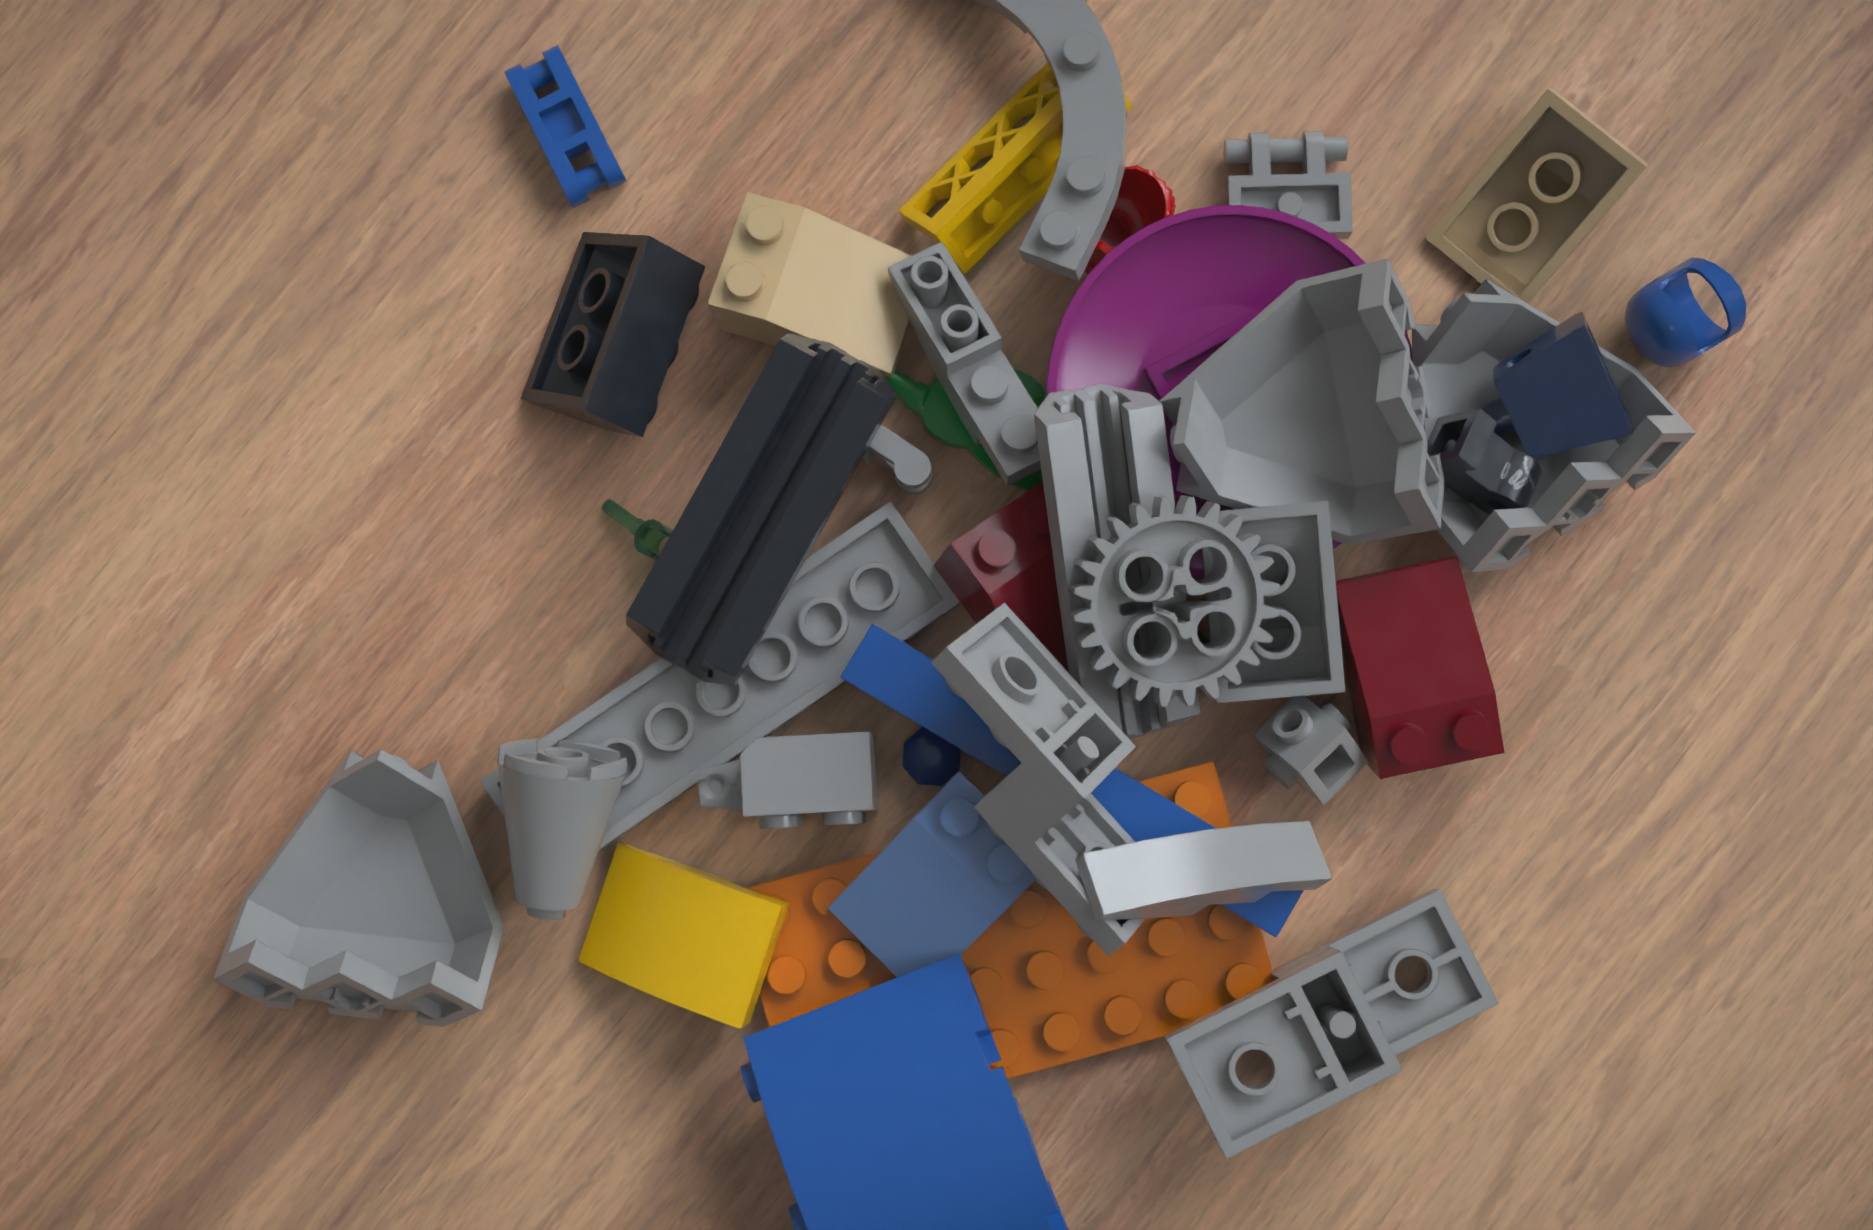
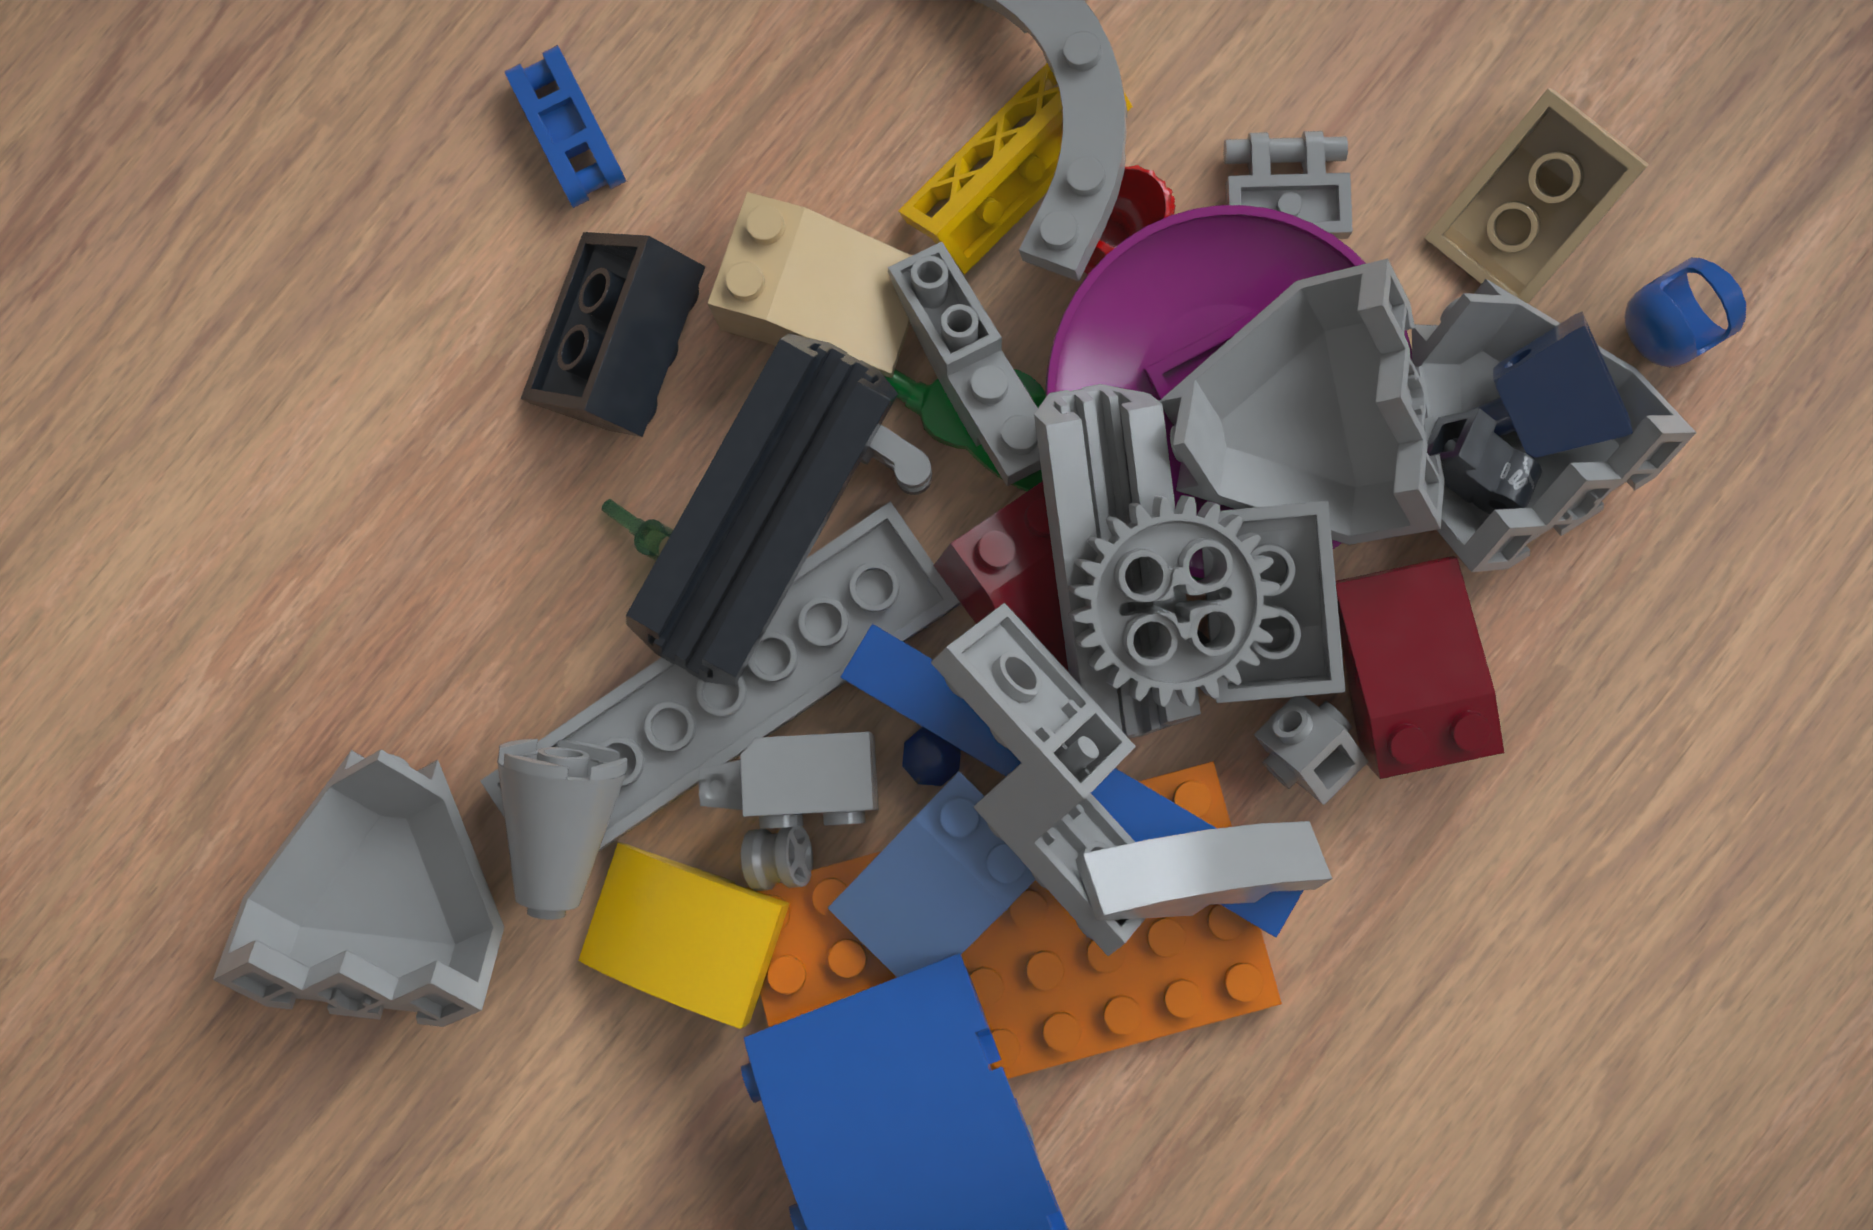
light grey bracket [1164,888,1499,1159] -> none
none -> light grey wheel [741,825,813,891]

